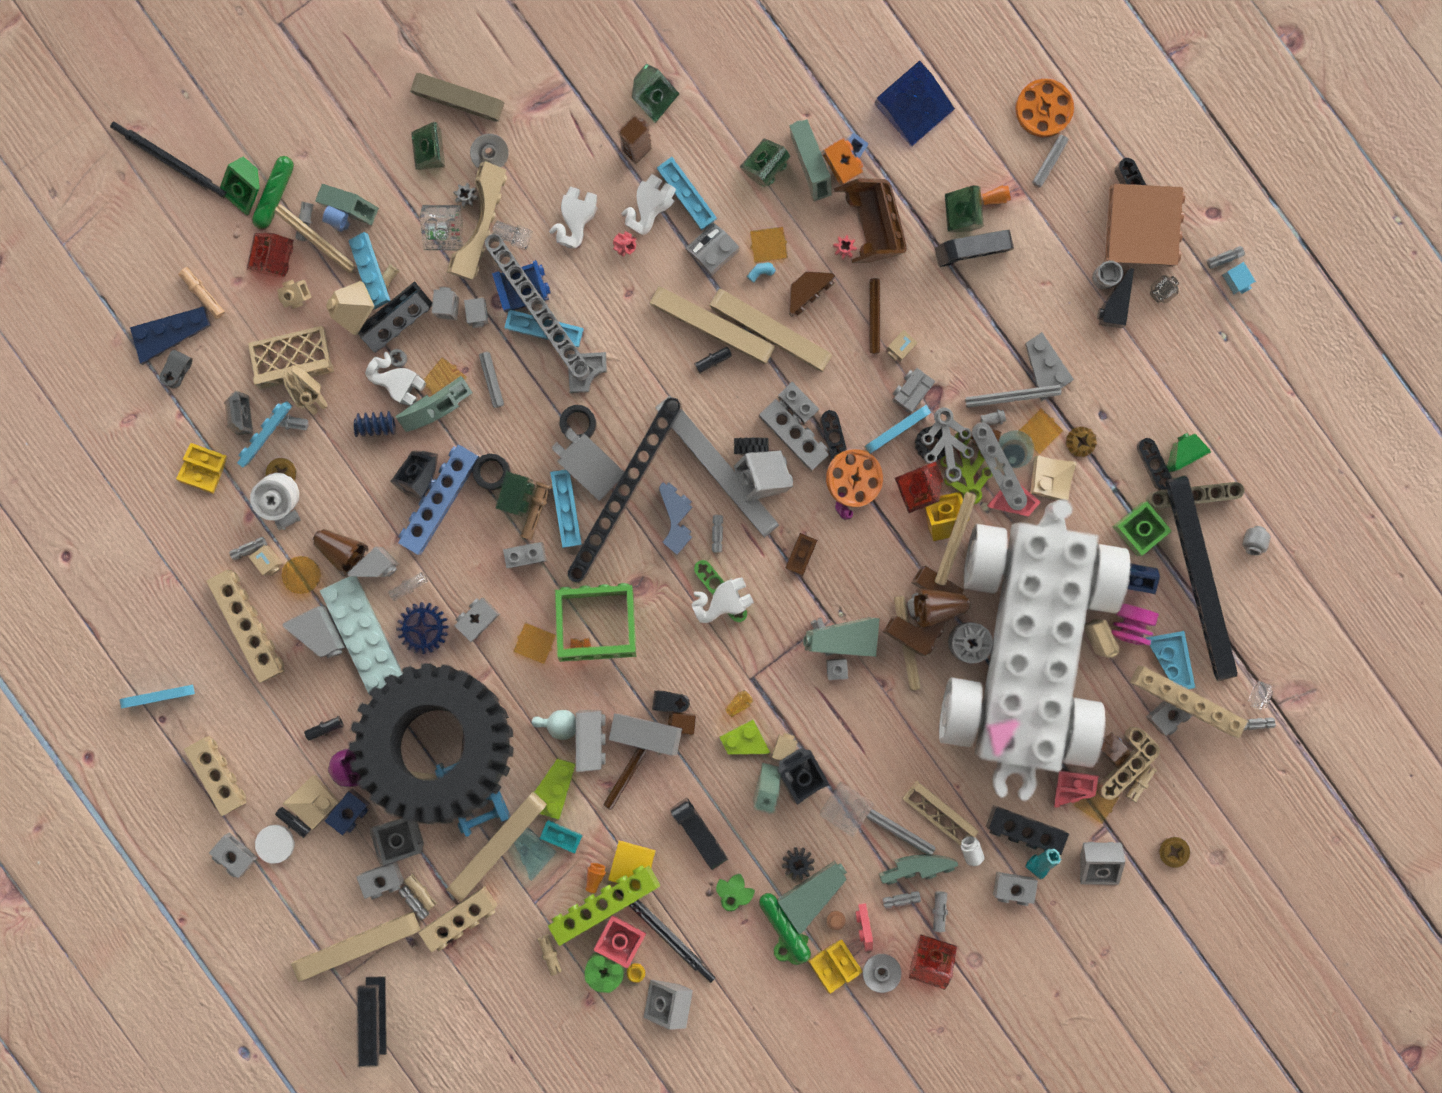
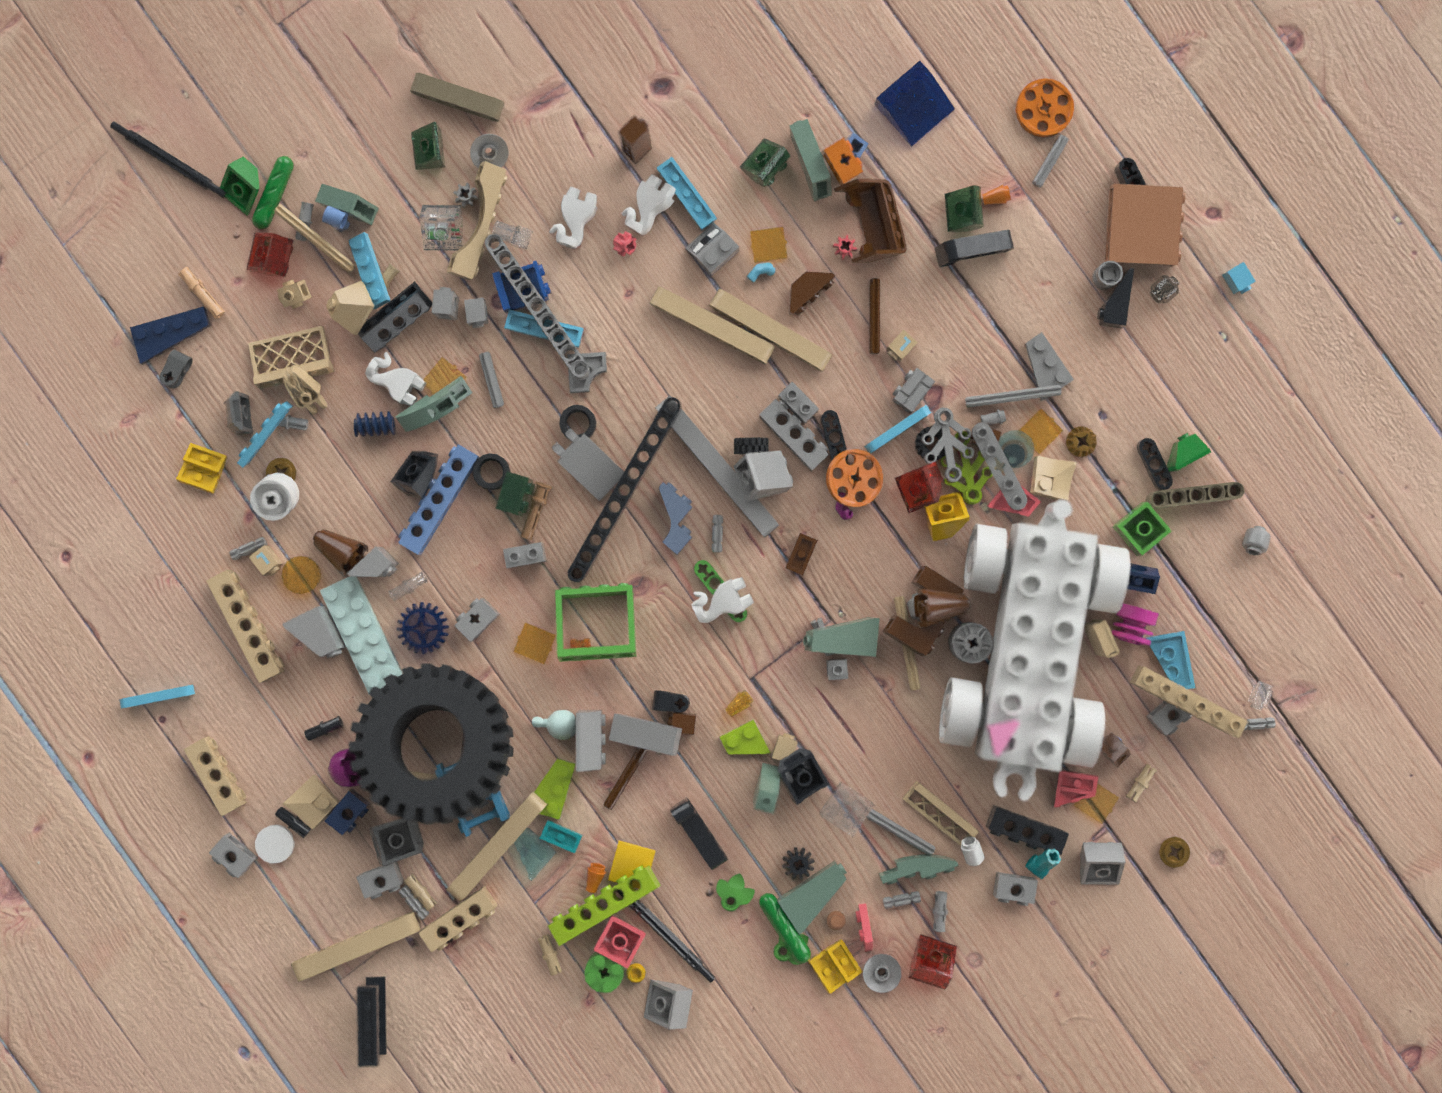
light grey pin [275,510,301,530] -> none
light grey bush [389,349,407,367] -> none
medium azure plate [550,469,582,548] -> none
clear green slope [632,64,680,123] -> none
black axle [694,347,732,374] -> none
tan axle [935,492,976,586] -> none
tan beam [1097,727,1160,800] -> none
black beam [1166,475,1238,682] -> none
light grey axle [1207,246,1245,269] -> none

